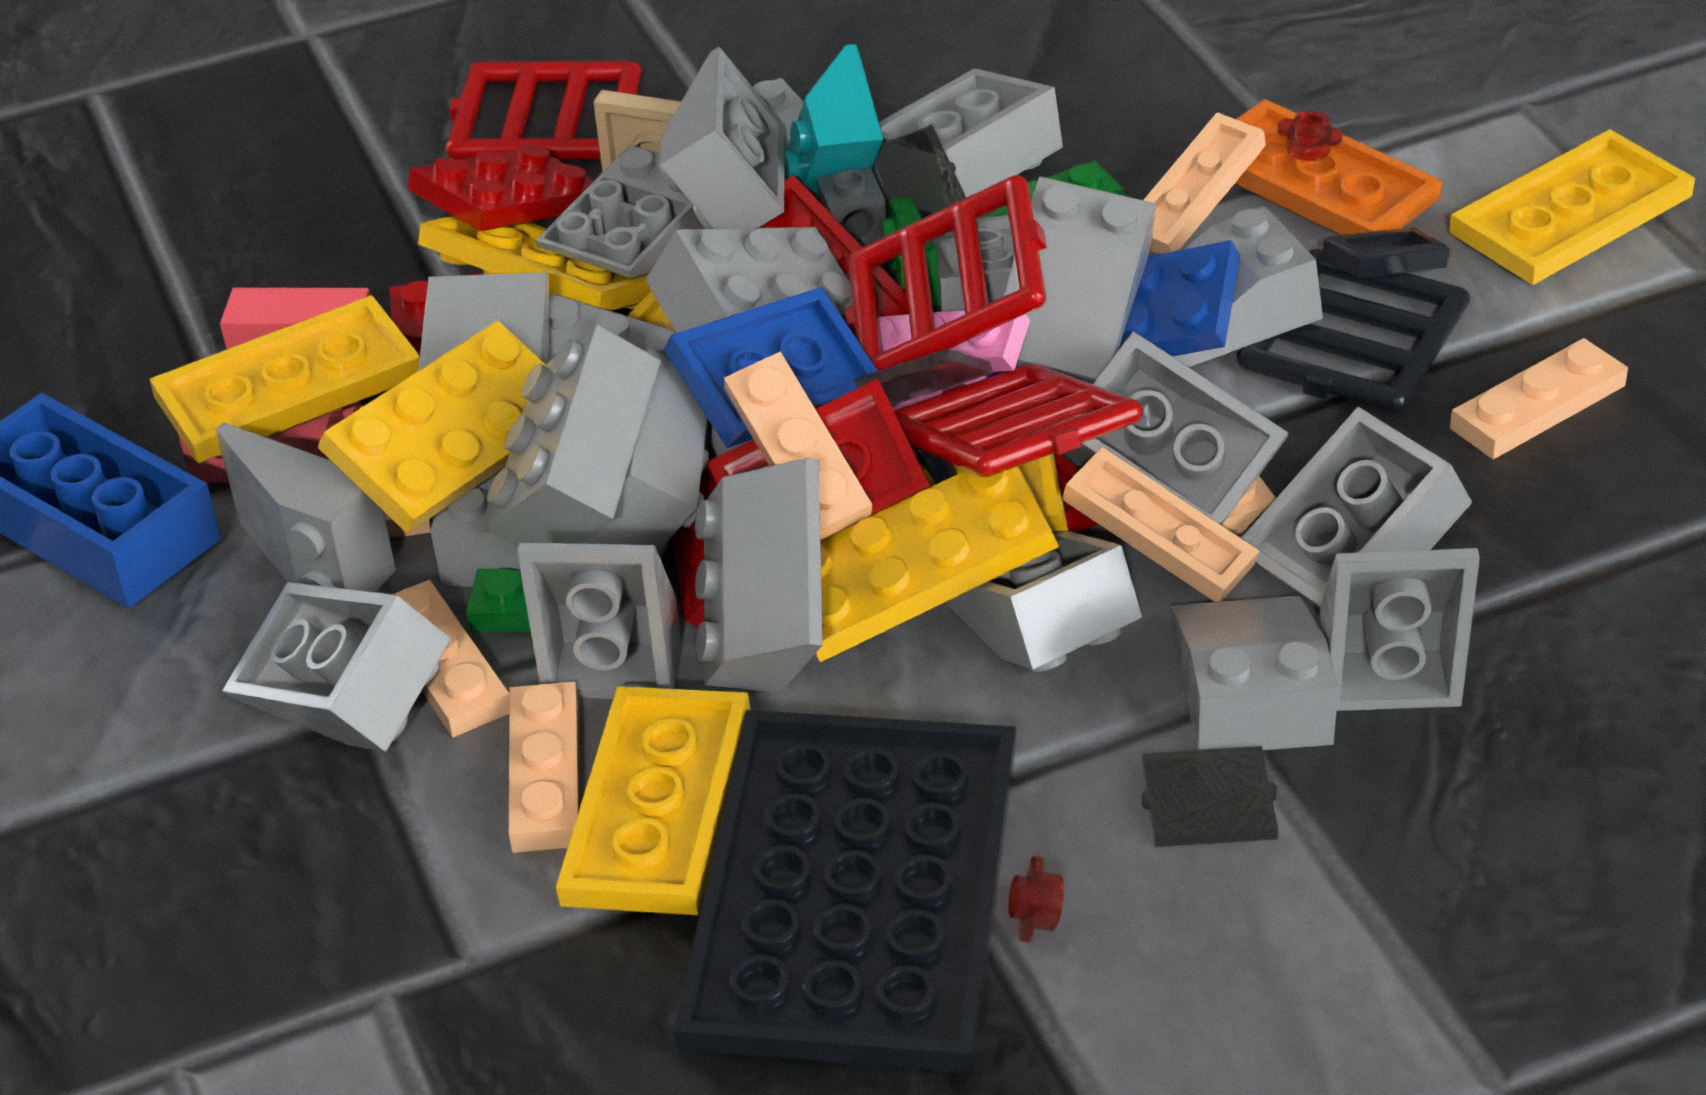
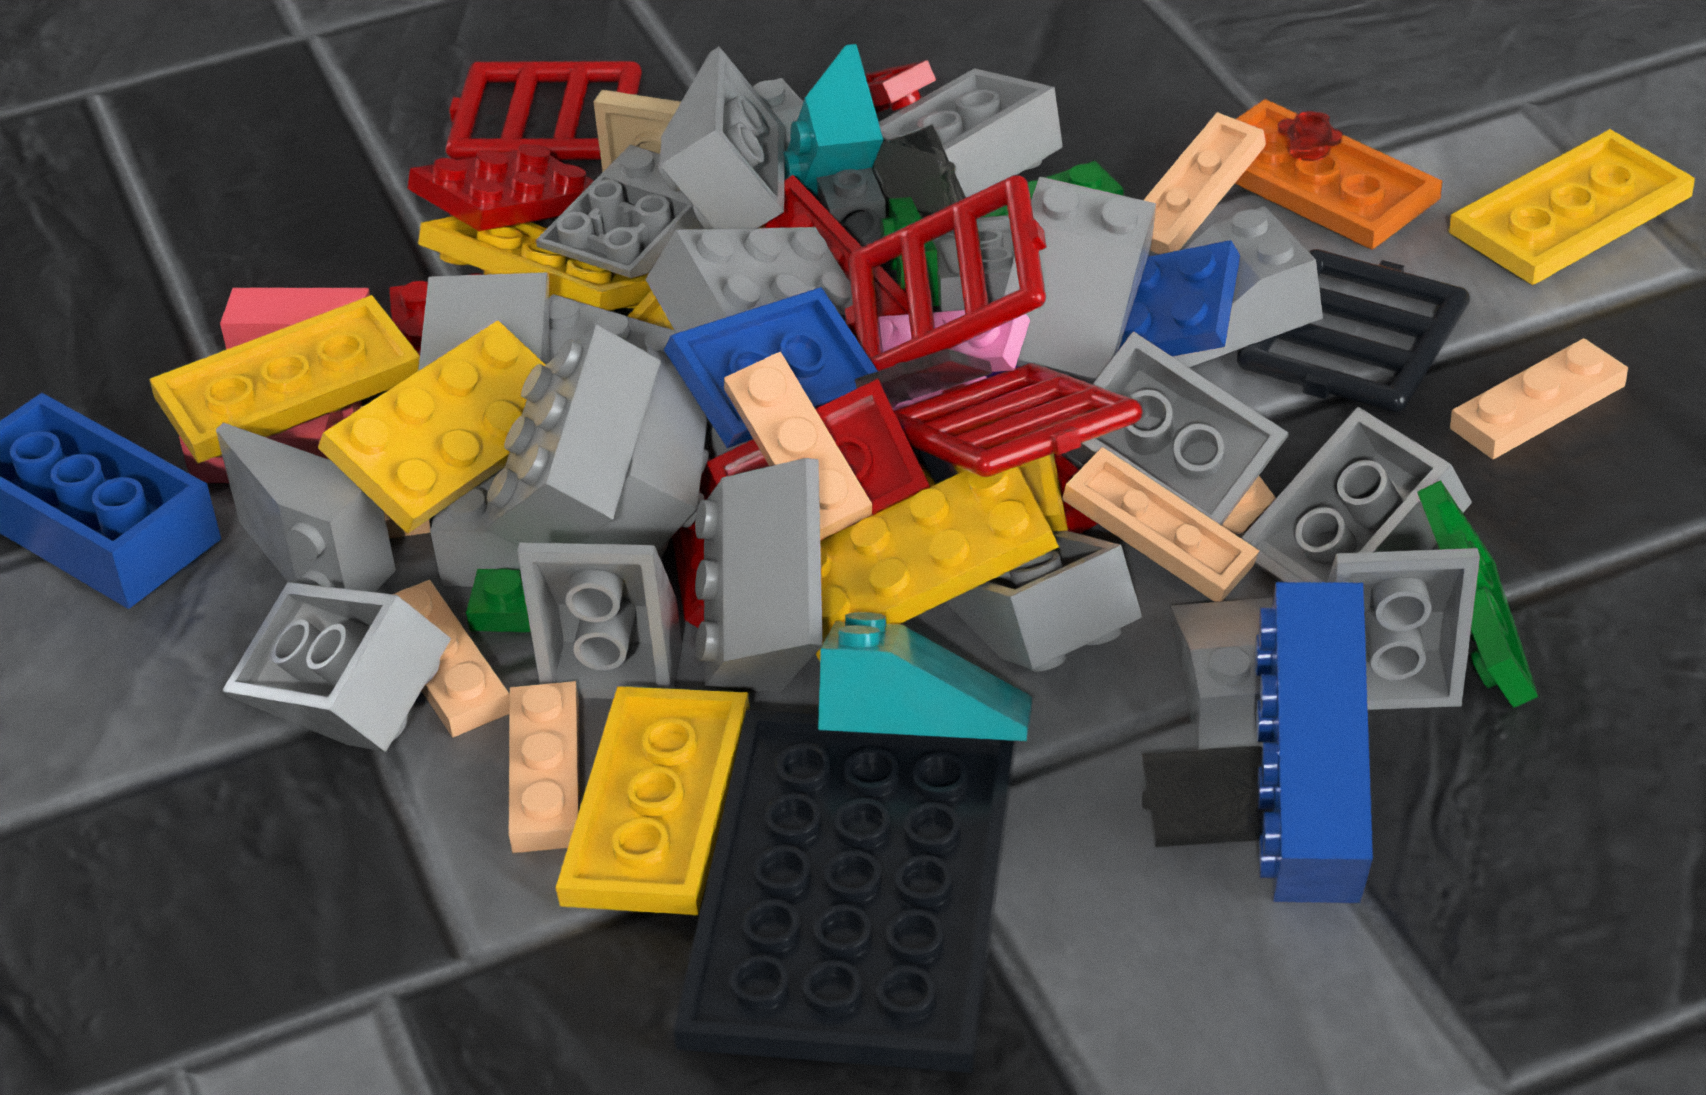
clear red plate [1008,856,1064,943] -> none
black tile [1321,227,1450,278] -> none
none -> teal slope [818,612,1032,741]
none -> plate [865,60,936,113]
none -> blue brick [1255,582,1373,903]
none -> green wing [1417,480,1538,708]

